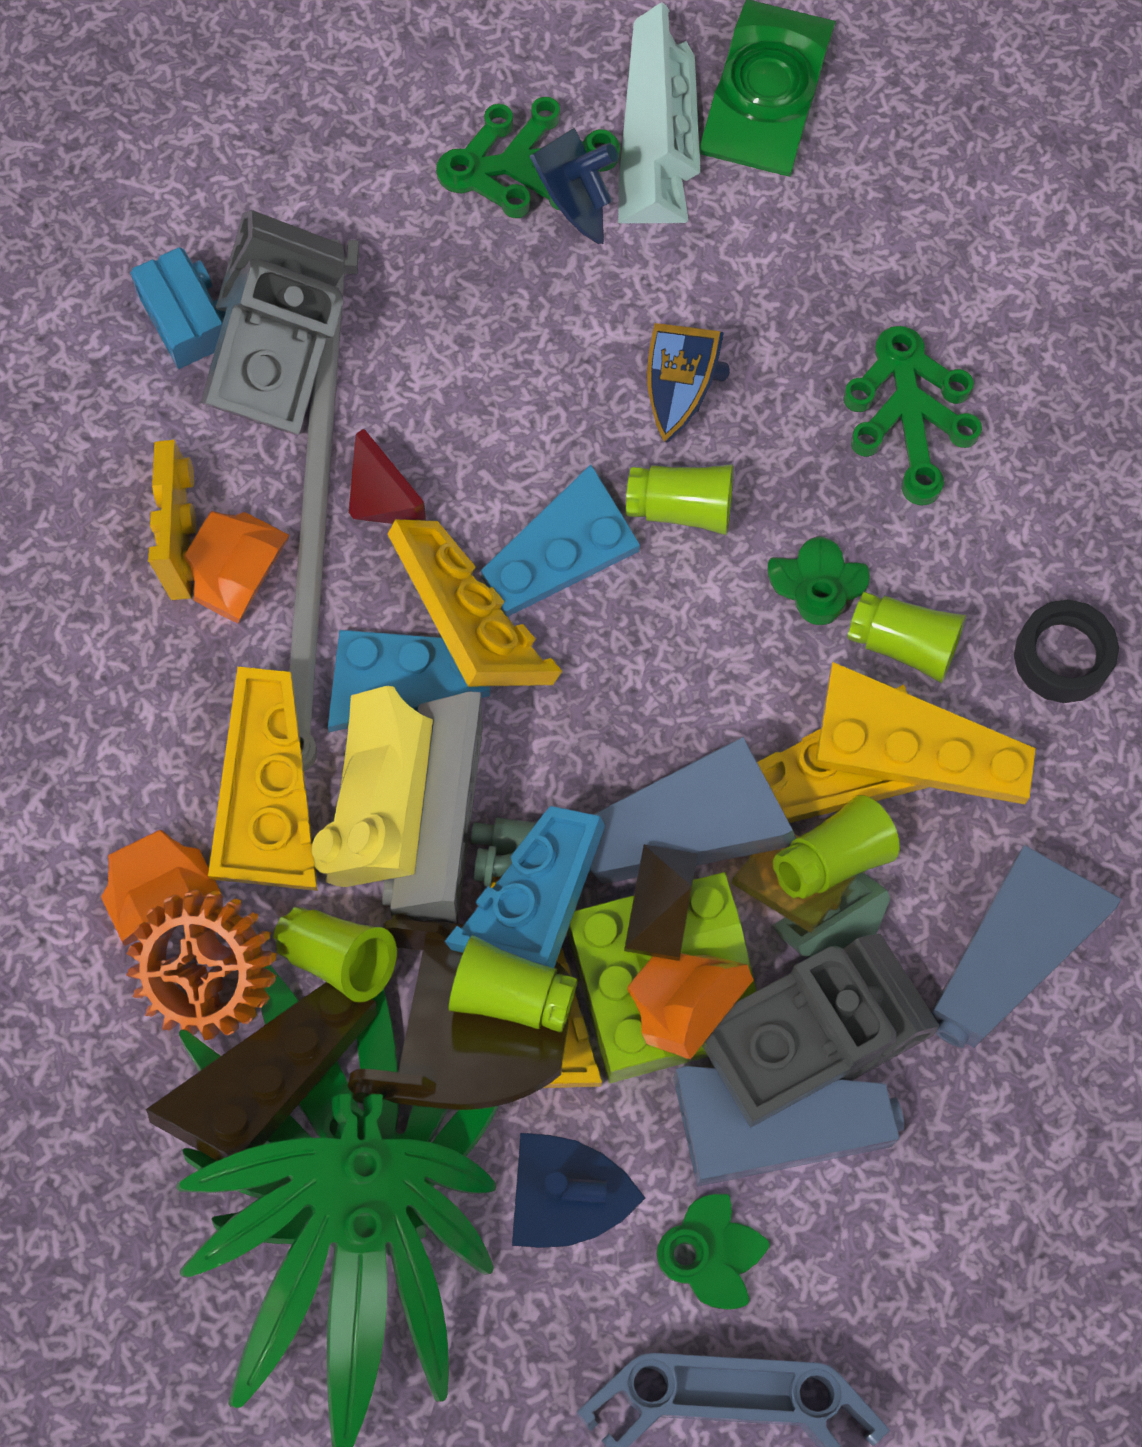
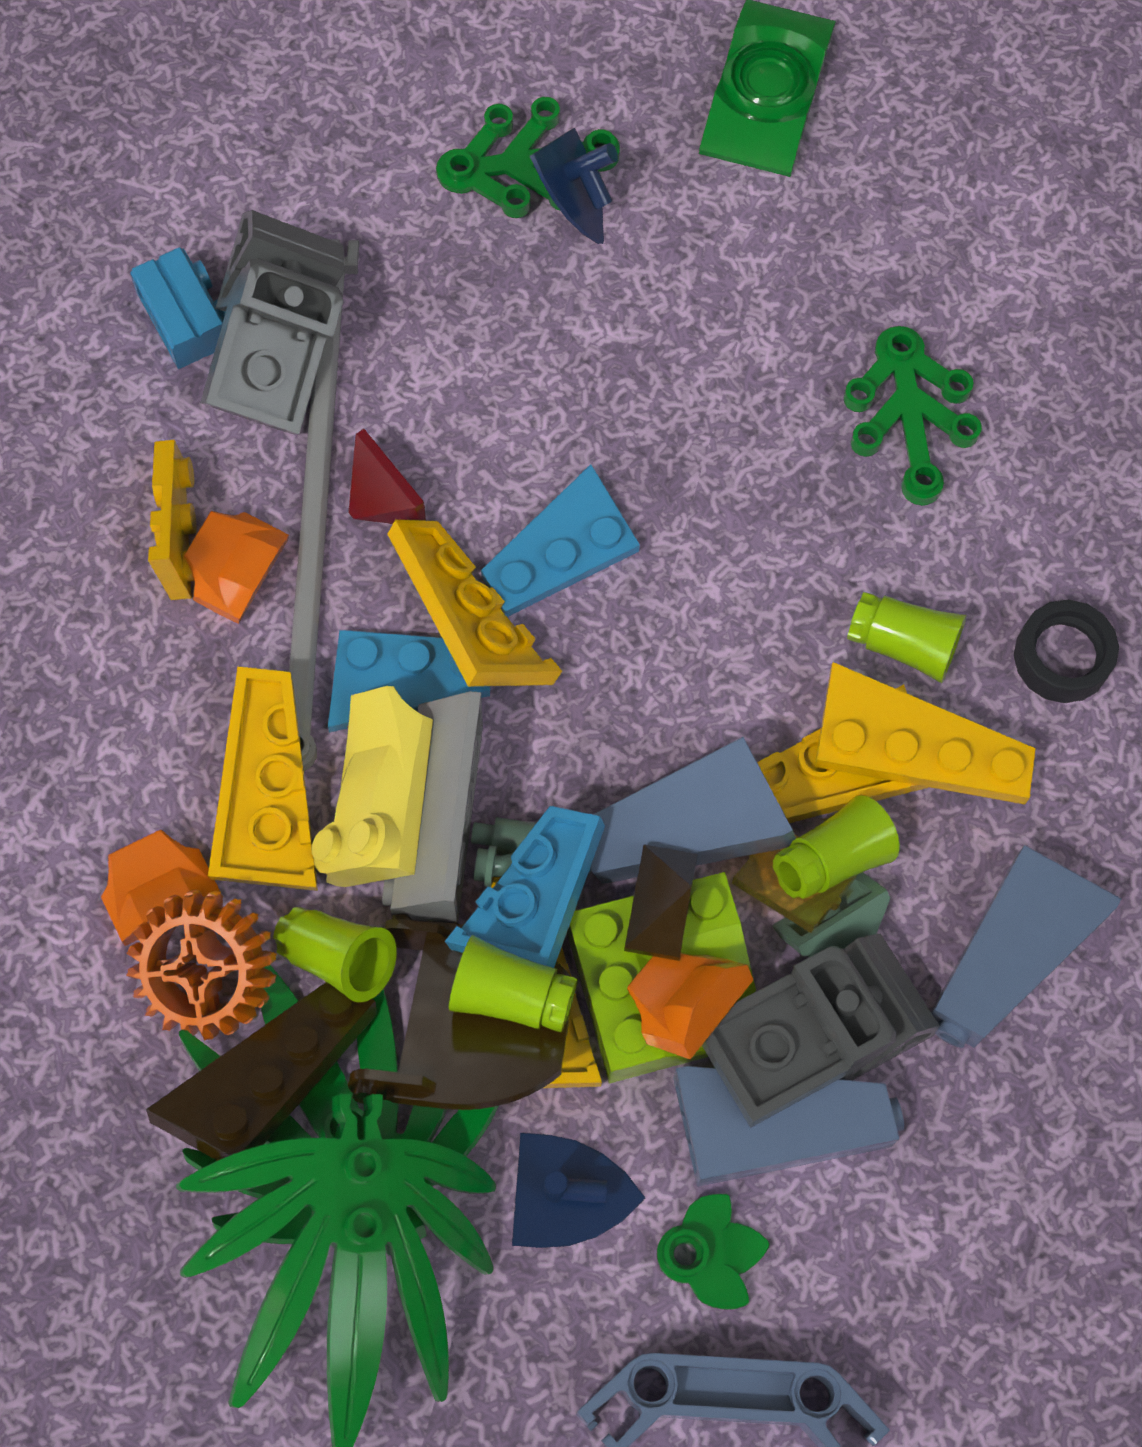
light aqua wedge [618,2,700,223] -> none
lime plant [626,464,734,535] -> none
shield [647,323,730,443] -> none
green plate [767,536,870,625] -> none

